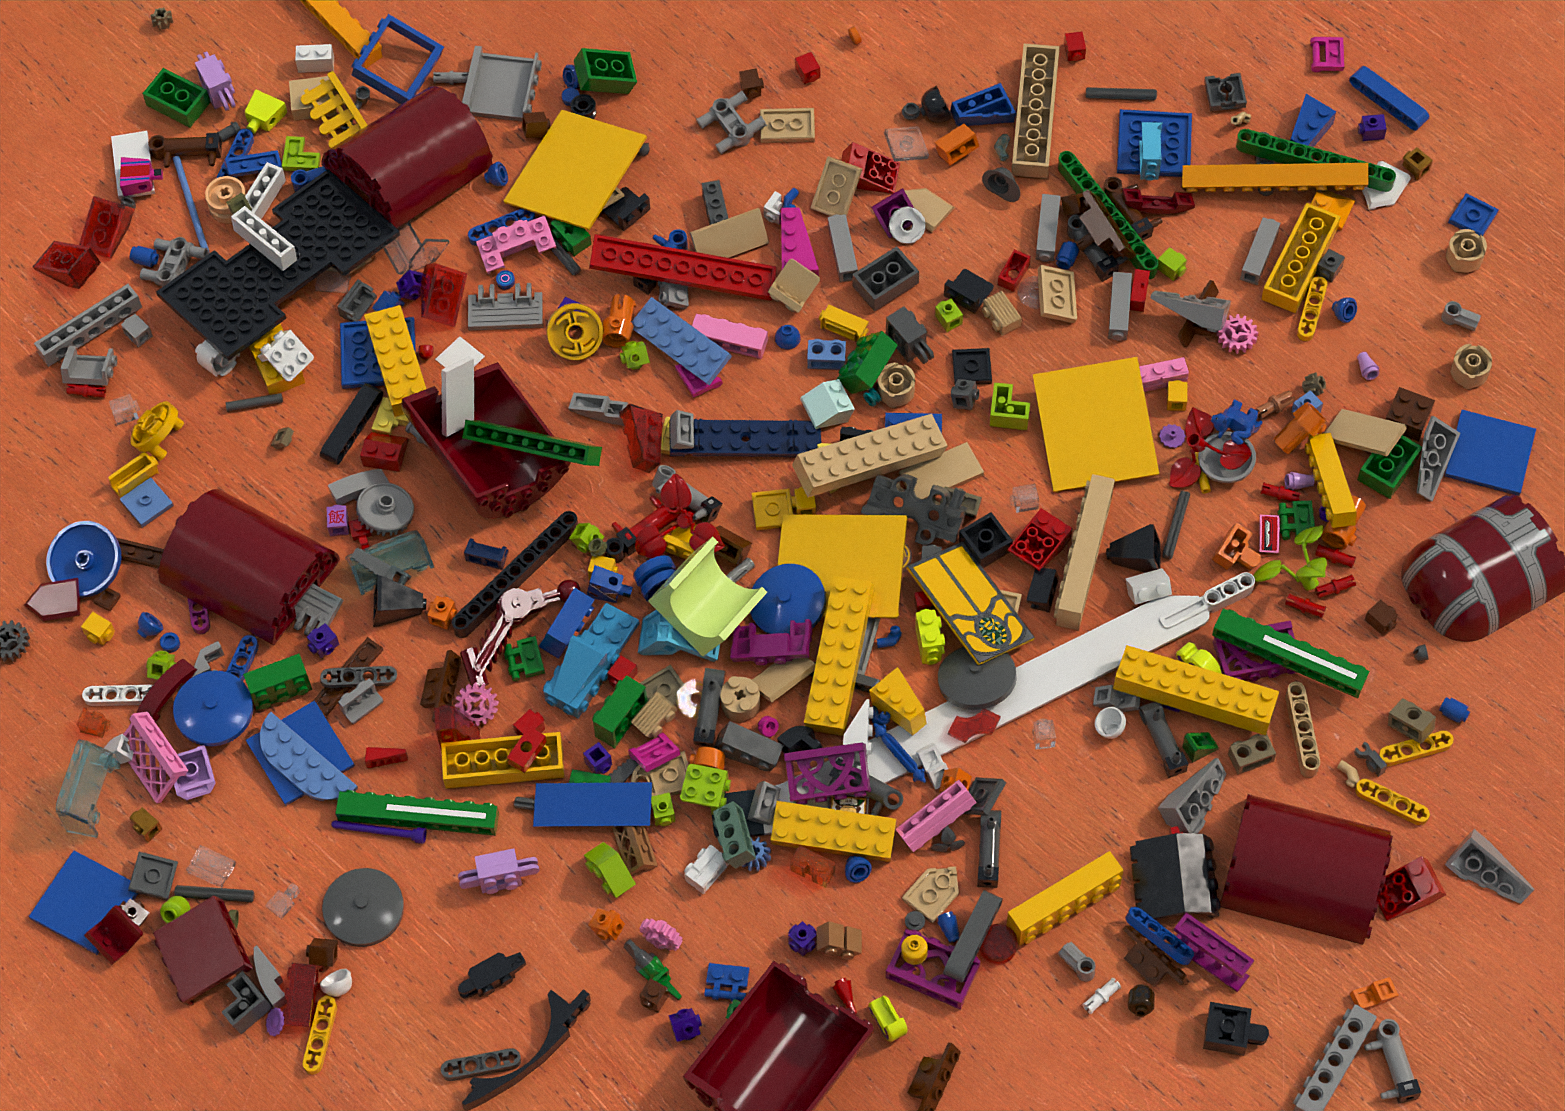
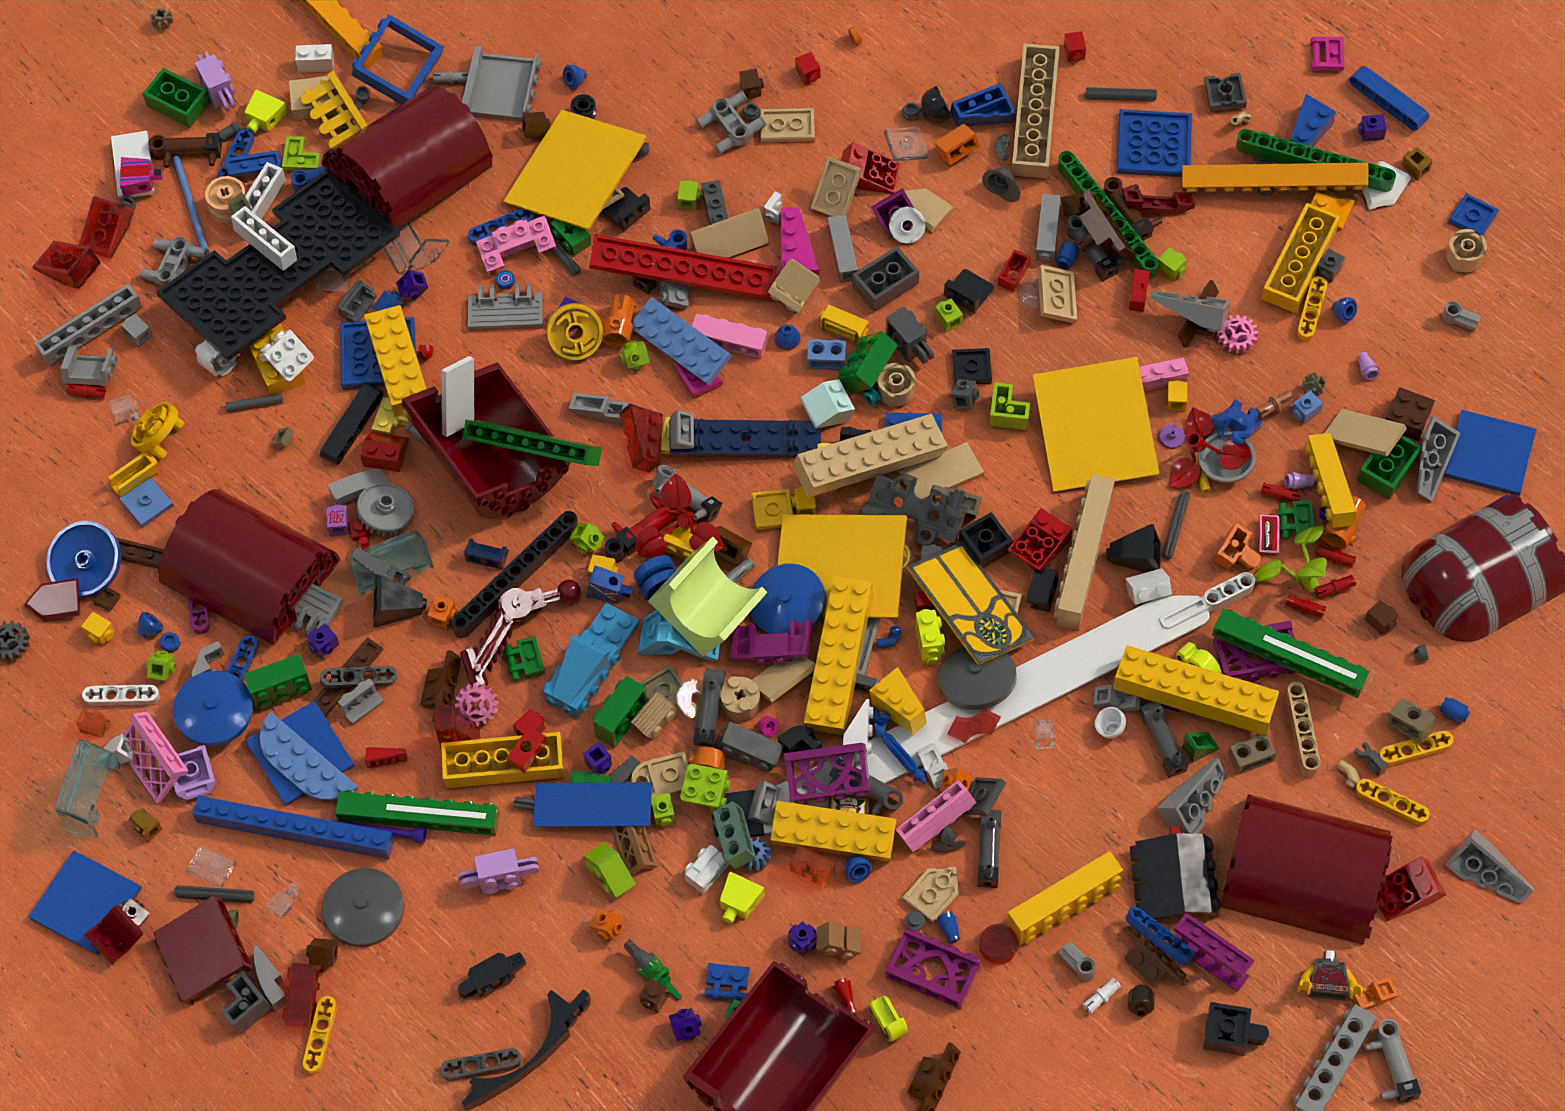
dark grey tile [128,852,178,901] -> none
blue brick [130,246,159,267] -> none
dark red slope [136,659,197,723] -> none
lime head [160,896,190,924] -> none
medium lavender piece [266,1007,284,1036] -> none
white piece [320,969,352,997] -> none
clear red slope [421,263,467,327] -> none
white sticker [435,336,485,368] -> none
blue brick [484,161,508,187] -> none
blue wedge [539,588,595,659] -> none
blue tile [562,88,580,106] -> none
green brick [573,48,637,94] -> none
olive plate [589,538,607,557] -> none
red brick [607,655,638,688] -> none
dark pink plate [628,732,680,773] -> none
bright pink gear [639,918,682,951] -> none
blue arm [783,188,799,208] -> none
yellow head [901,935,928,965] -> none
dark grey beam [943,890,1003,983] -> none
tan brick [982,291,1022,336] -> none
clear brick [1009,484,1039,513] -> none
light grey brick [1108,272,1132,341] -> none
medium azure window [1139,122,1162,181] -> none
light grey brick [1240,217,1280,285] -> none
orange piece [1273,402,1327,454] -> none
tan brick [1450,344,1492,389] -> none
none -> blue brick [193,795,394,859]
none -> lime brick [677,180,702,210]
none -> neon yellow torso [720,872,765,924]
none -> dark grey plate [742,103,760,120]
none -> torso [1297,951,1363,1001]

